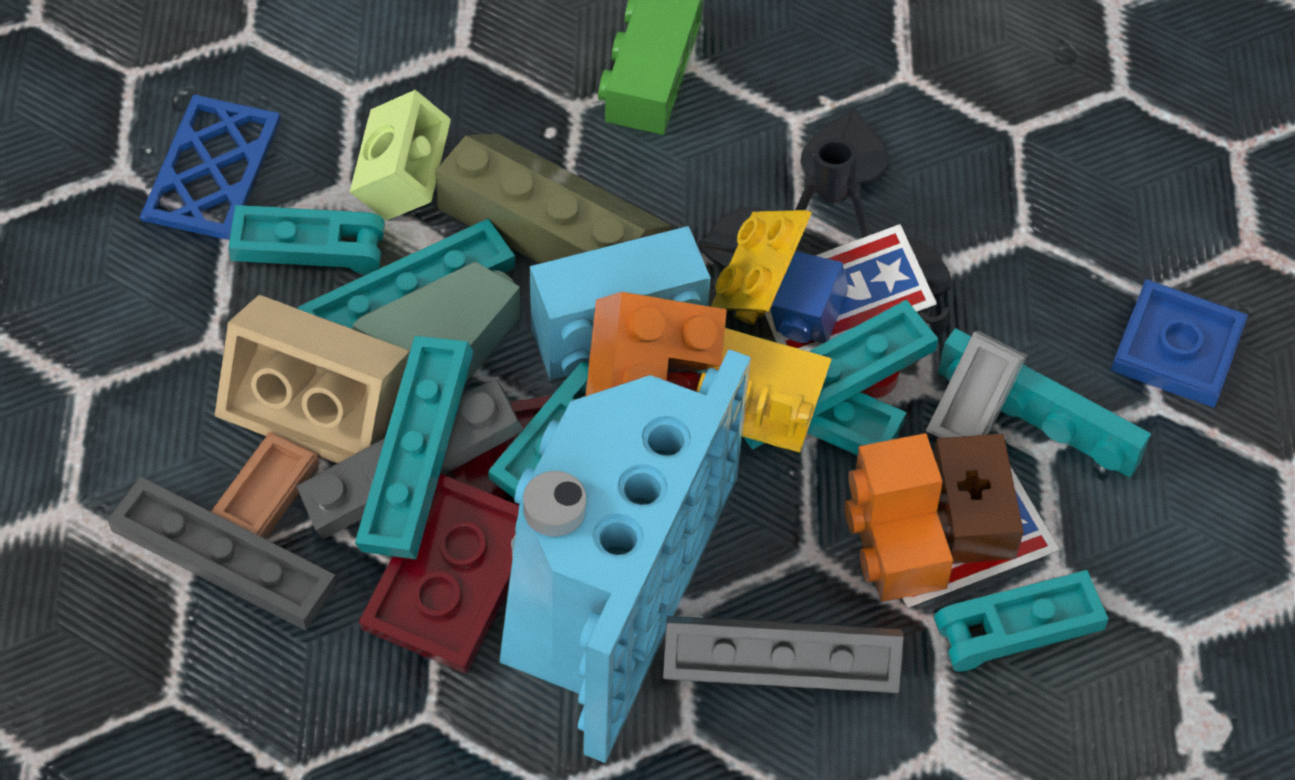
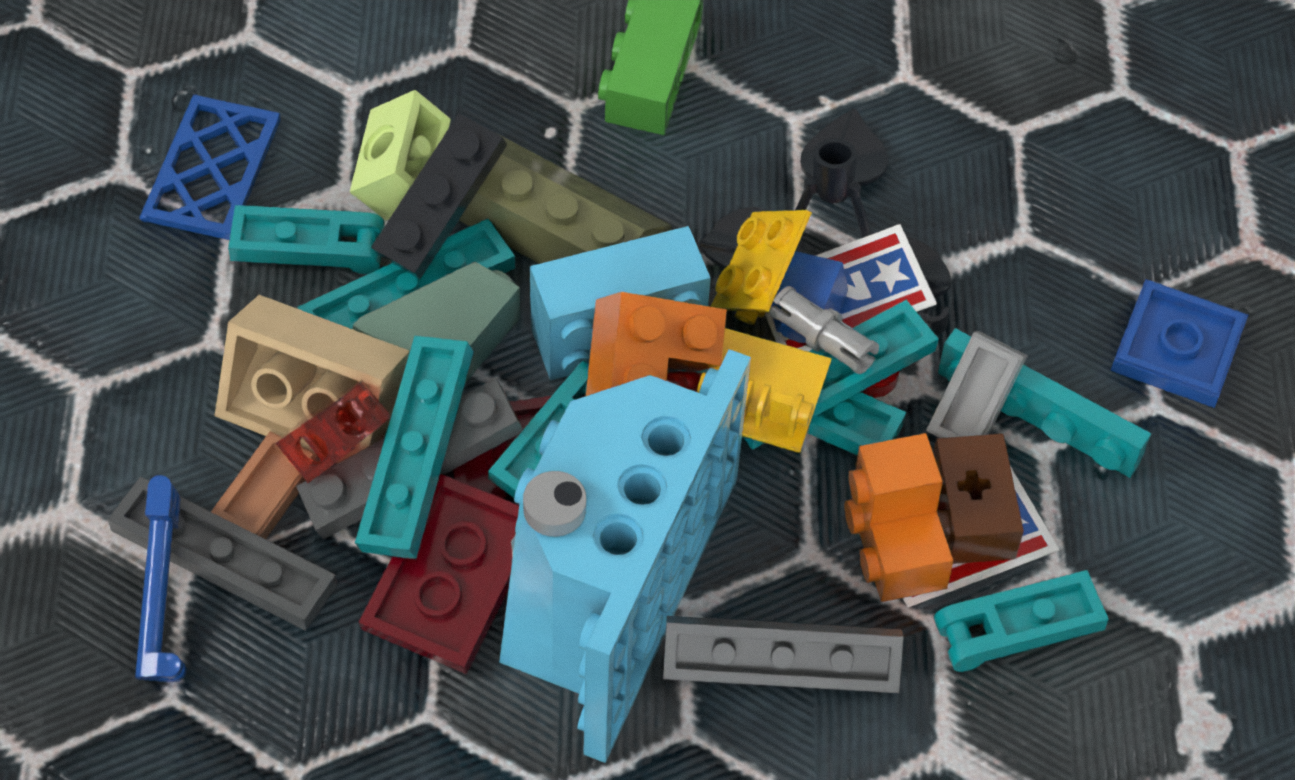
none -> blue hinge [135,475,187,682]
none -> clear red leg [275,380,391,483]
none -> black plate [371,113,508,279]
none -> light grey pin [770,286,879,374]

